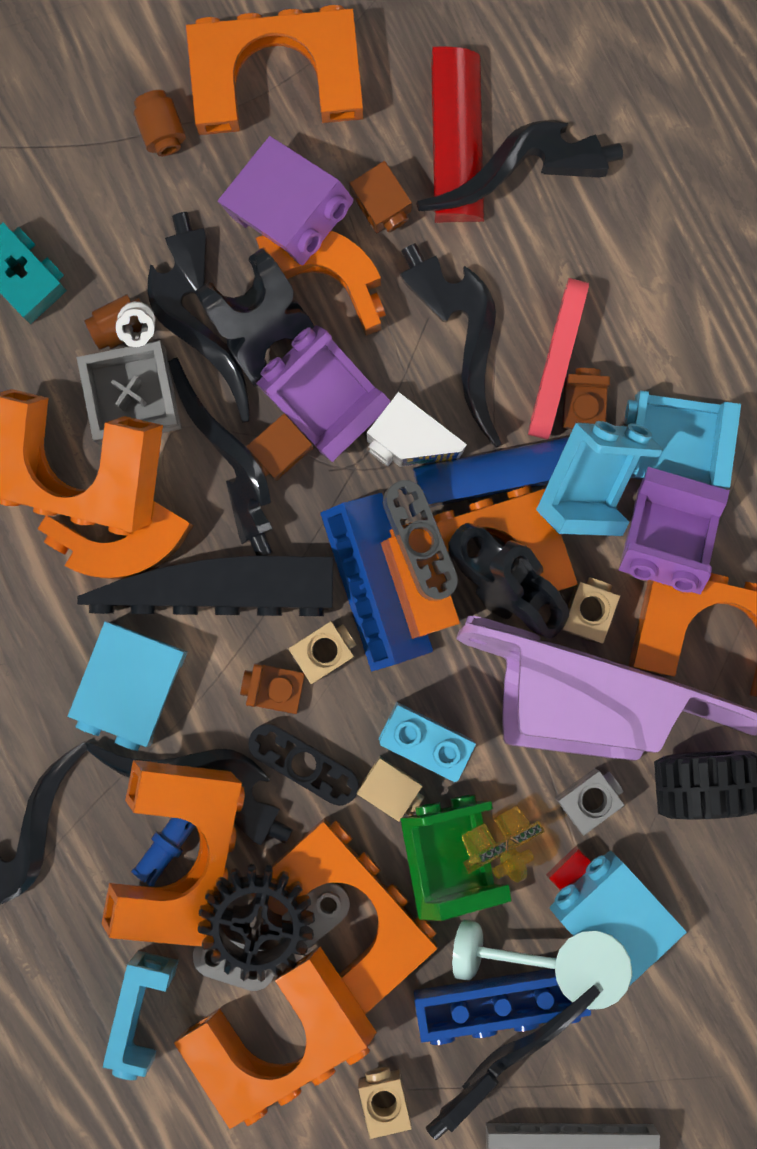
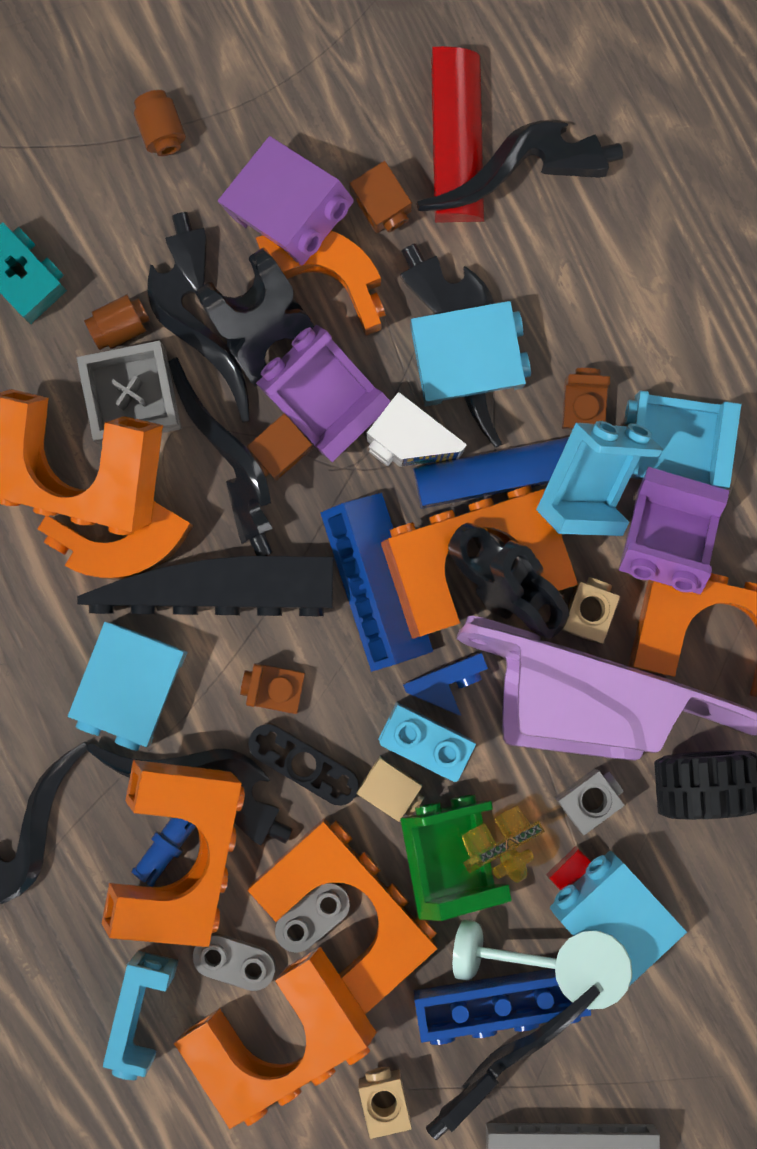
white bush [116,301,156,347] -> none
orange arch [186,5,363,135] -> none
black gear [198,864,315,982] -> none
tan brick [288,621,356,684] -> none
dark grey beam [383,480,458,601] -> none
coral beam [528,278,589,440] -> none
none -> blue slope [403,653,488,716]
none -> medium azure panel [410,301,531,407]

